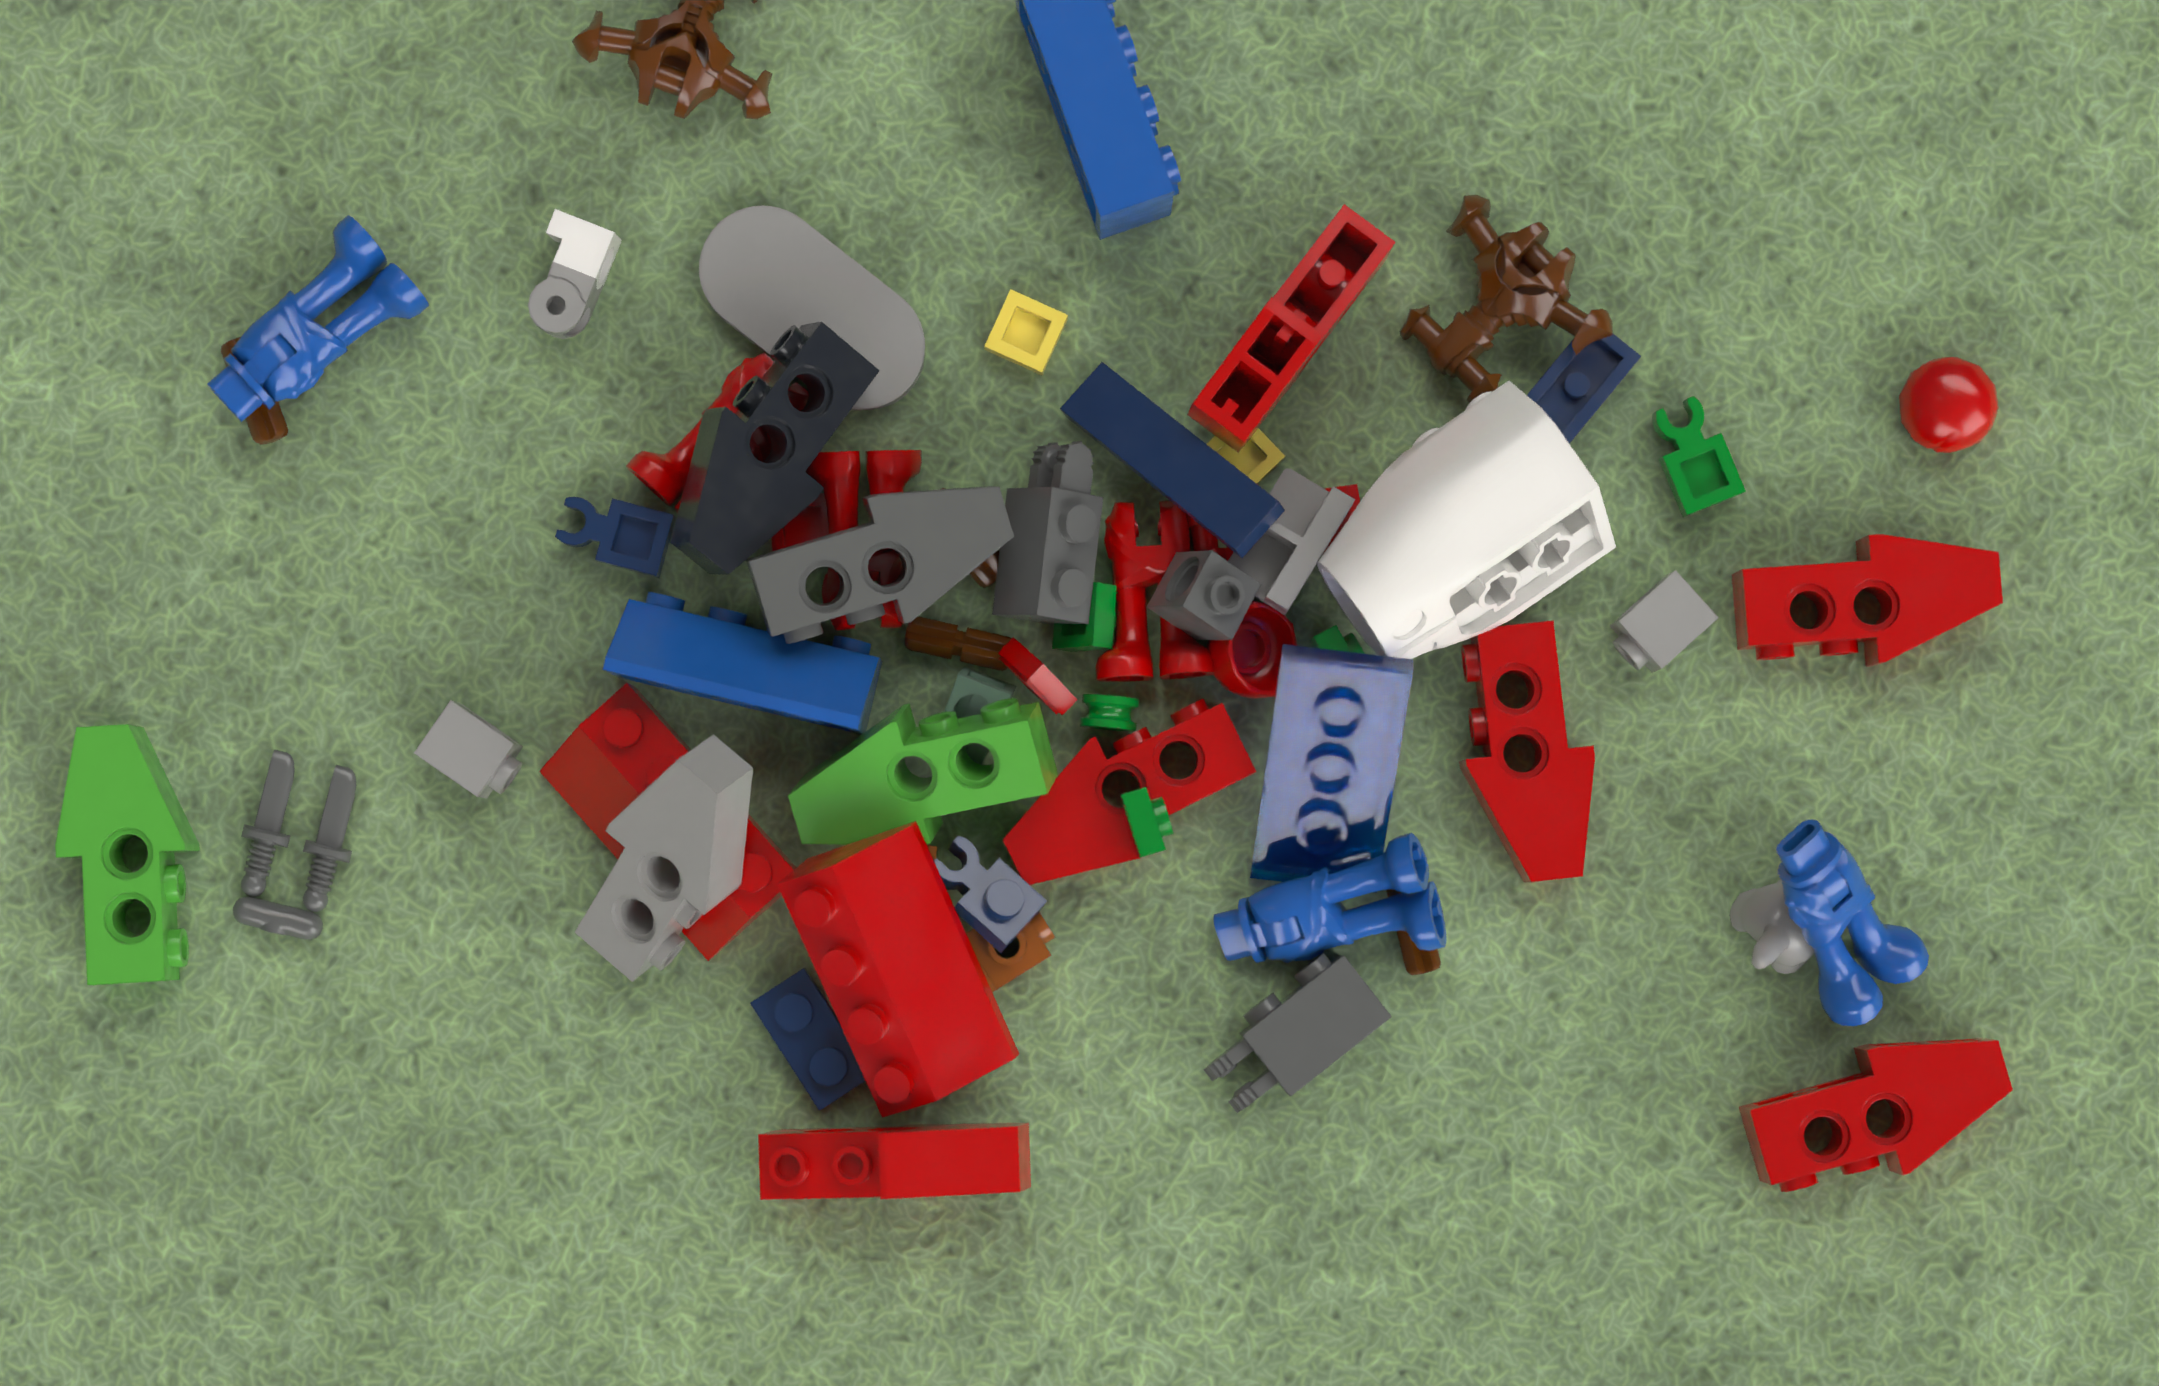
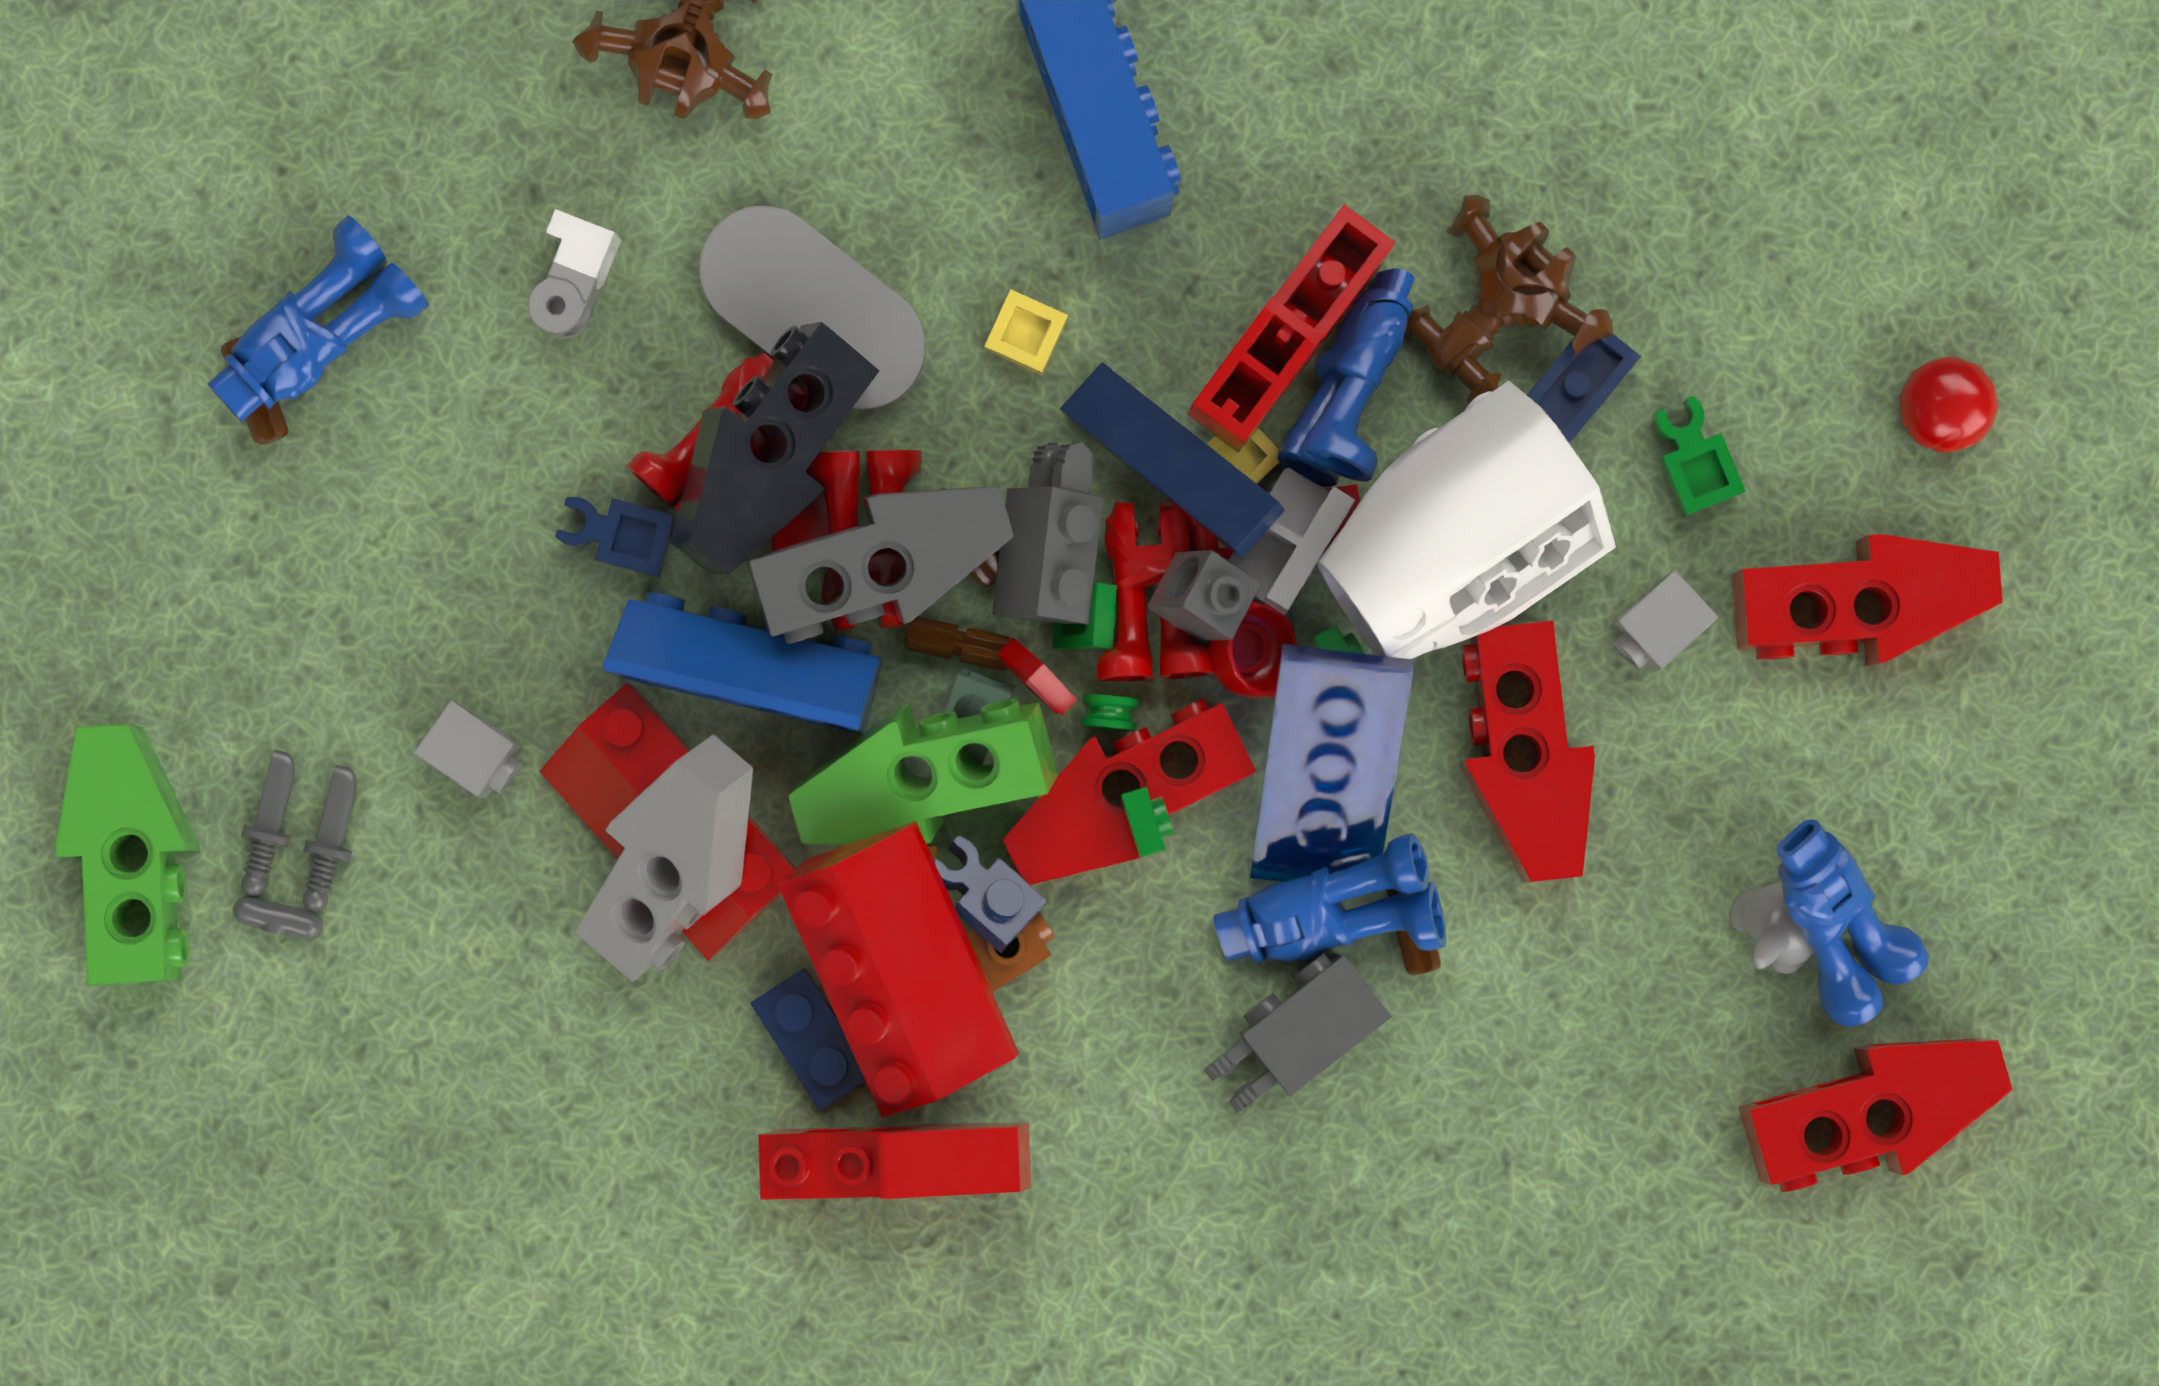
none -> blue piece [1278,268,1415,487]

